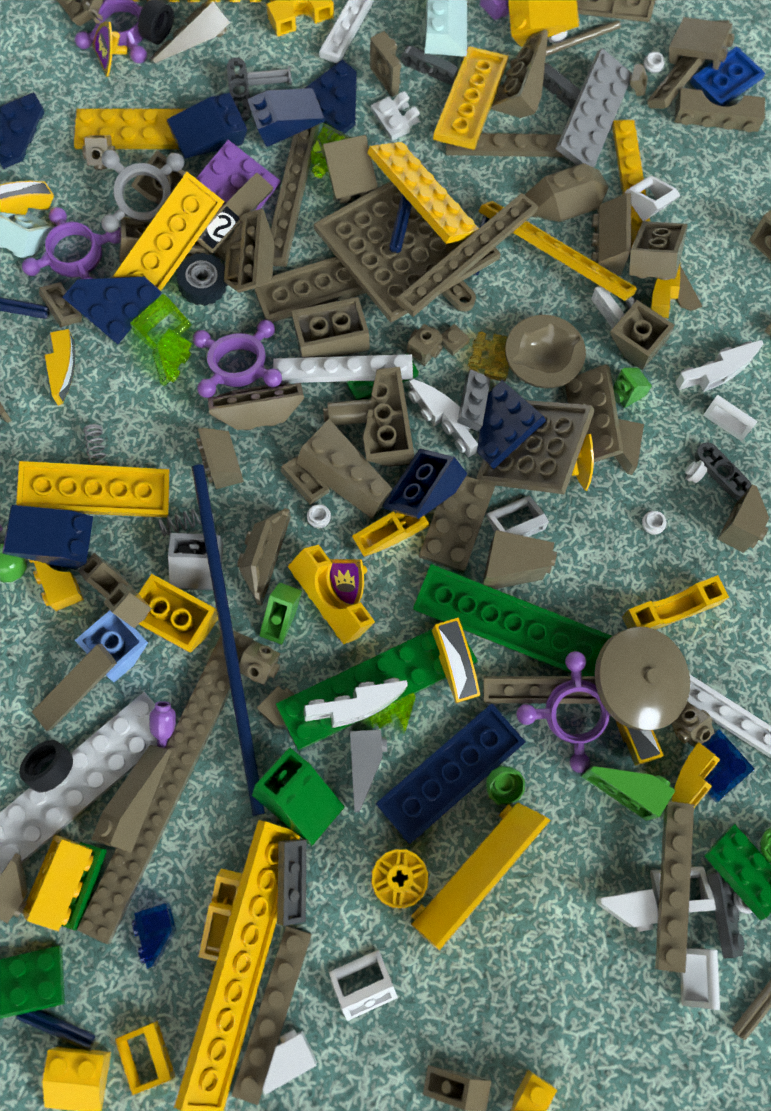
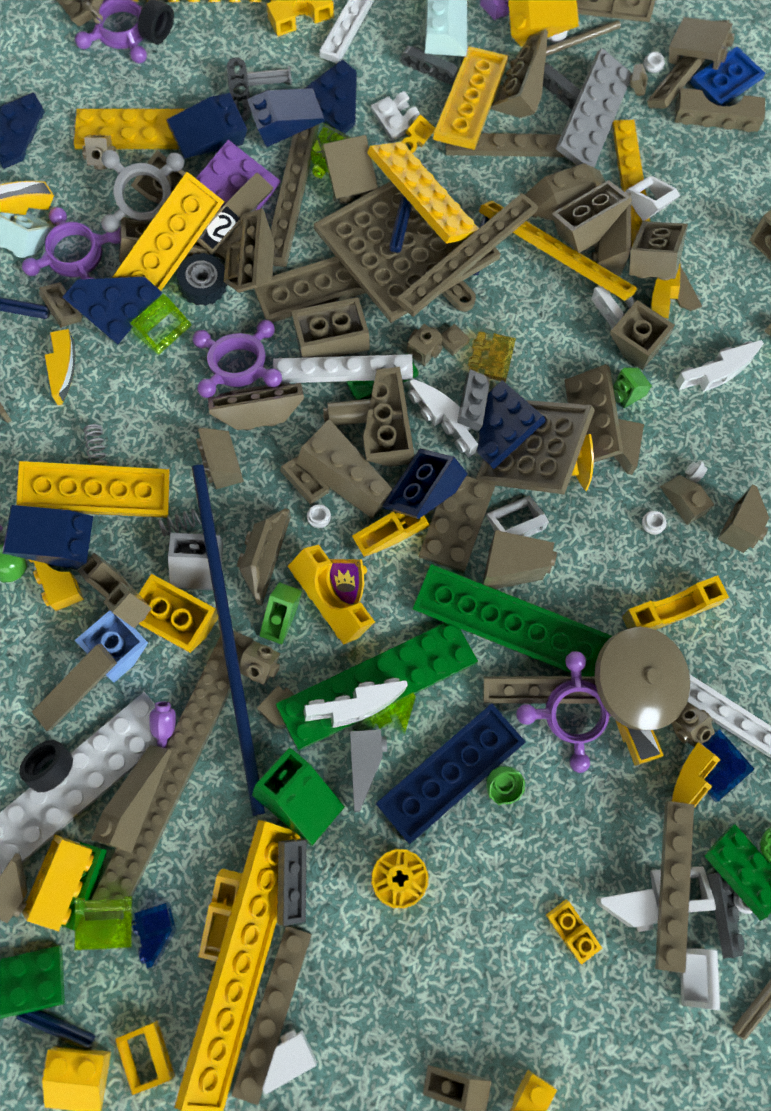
shield [92,22,127,77] -> none
wedge [149,1,230,63] -> none
clear neon green slope [152,328,192,386] -> none
white tile [329,950,398,1021] -> none
dark tan plate [370,31,401,97] -> none
yellow slope [411,803,550,950] -> none
slope [432,618,480,704] -> none
dark tan piece [505,315,586,388] -> none
bright green slope [581,766,676,821] -> none
dark grey beam [695,442,752,500] -> none
white tile [703,395,758,441] -> none
none -> clear neon green plate [74,896,133,951]
none -> yellow plate [402,114,435,154]
none -> yellow slope [545,899,603,965]
none -> dark tan slope [551,180,632,253]
none -> dark tan slope [660,475,714,525]

